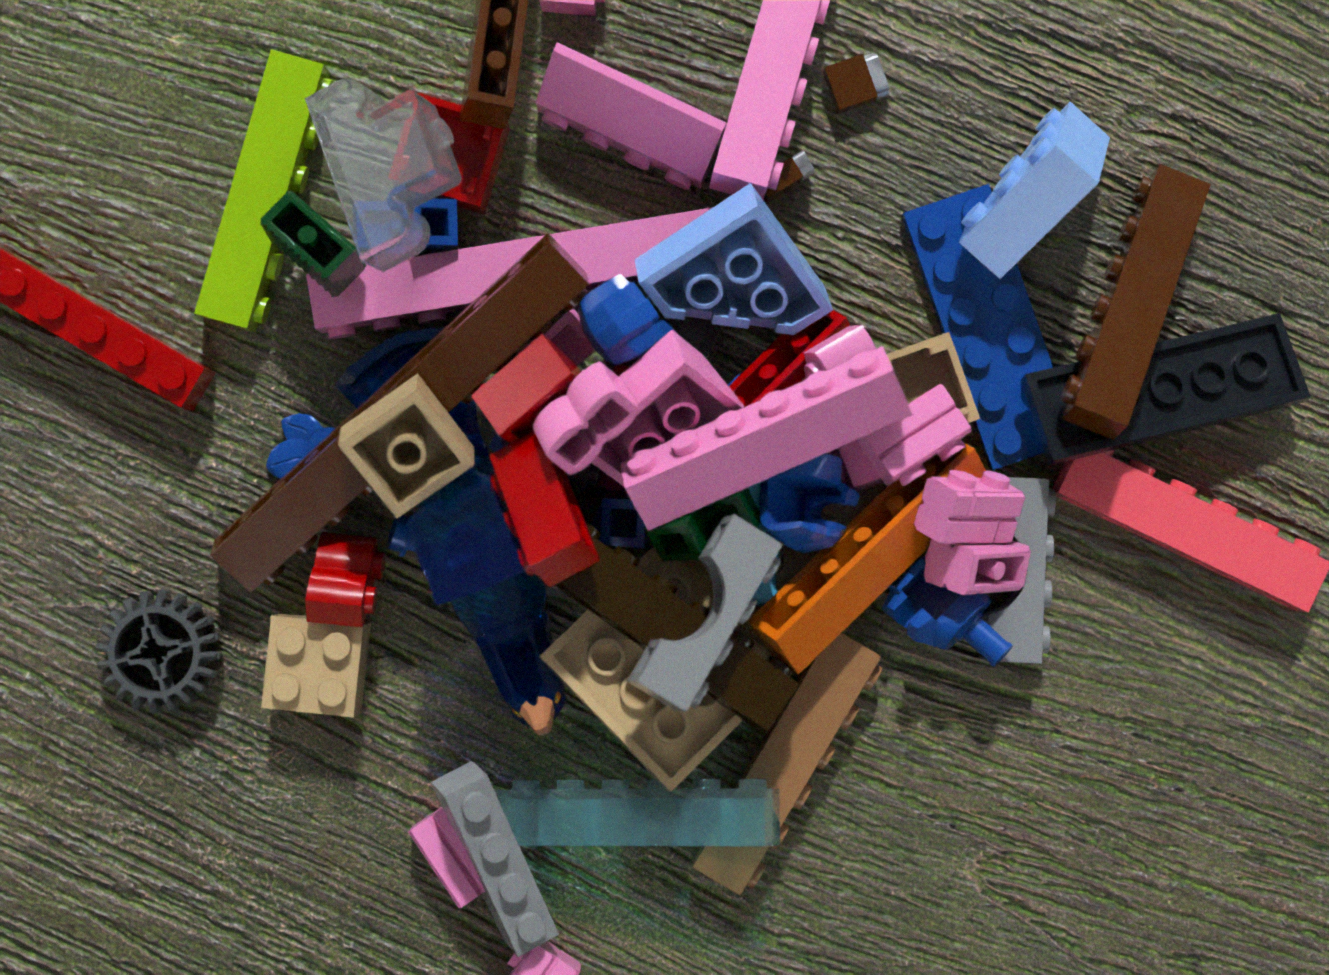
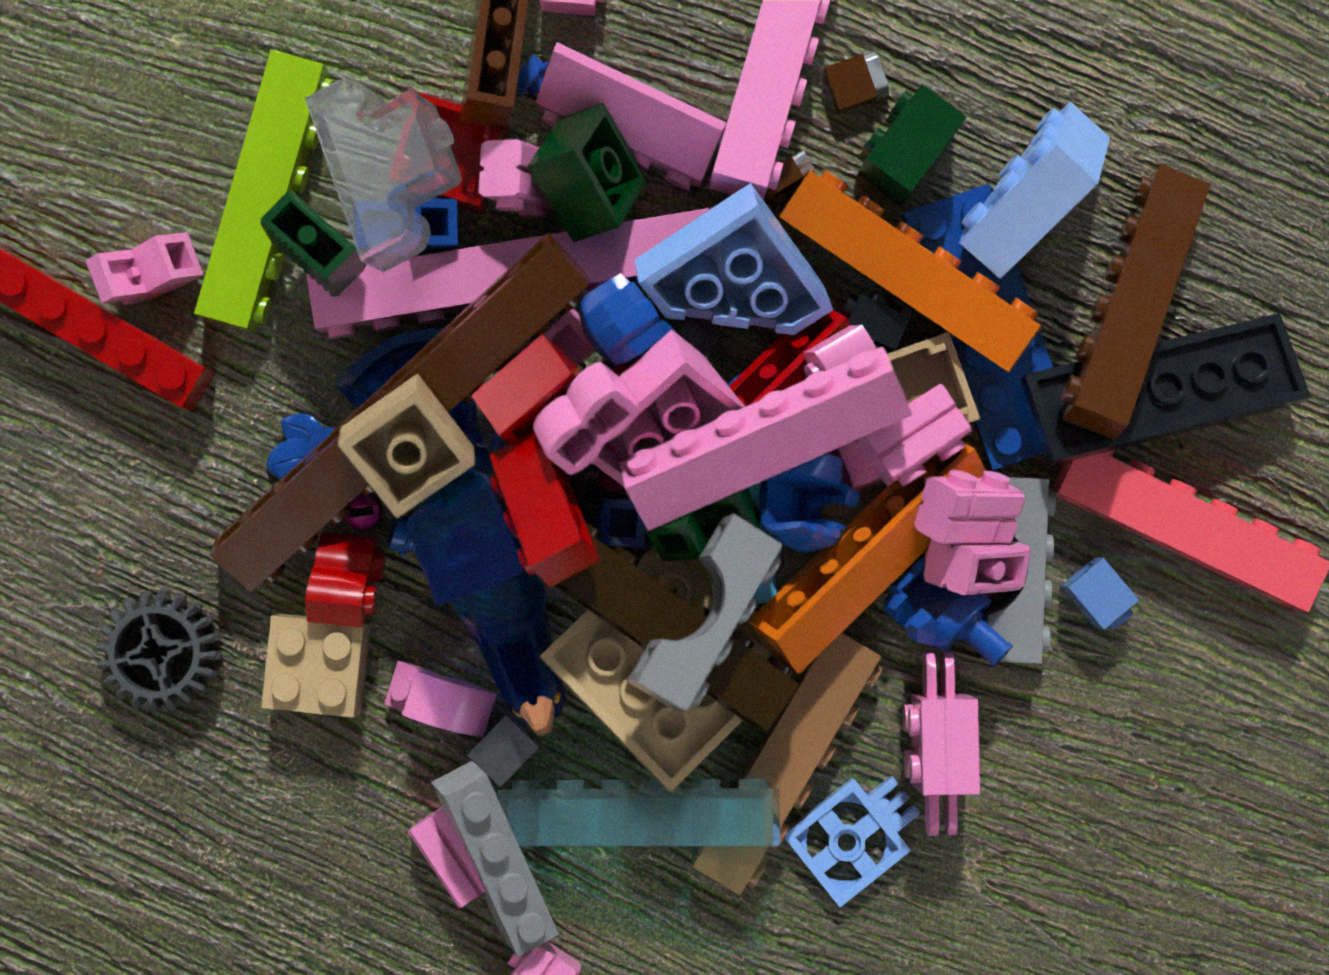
none -> bright pink brick [85,232,204,305]
none -> dark pink hinge [344,494,382,530]
none -> bright pink brick [384,661,497,737]
none -> flat silver brick [467,712,541,787]
none -> bright pink brick [479,139,554,219]
none -> blue plate [516,55,549,97]
none -> dark green brick [527,103,648,242]
none -> orange brick [779,170,1042,372]
none -> light blue piece [784,776,921,907]
none -> black brick [840,292,914,353]
none -> dark green brick [857,84,967,207]
none -> bright pink brick [903,650,980,836]
none -> medium blue brick [1060,557,1139,630]

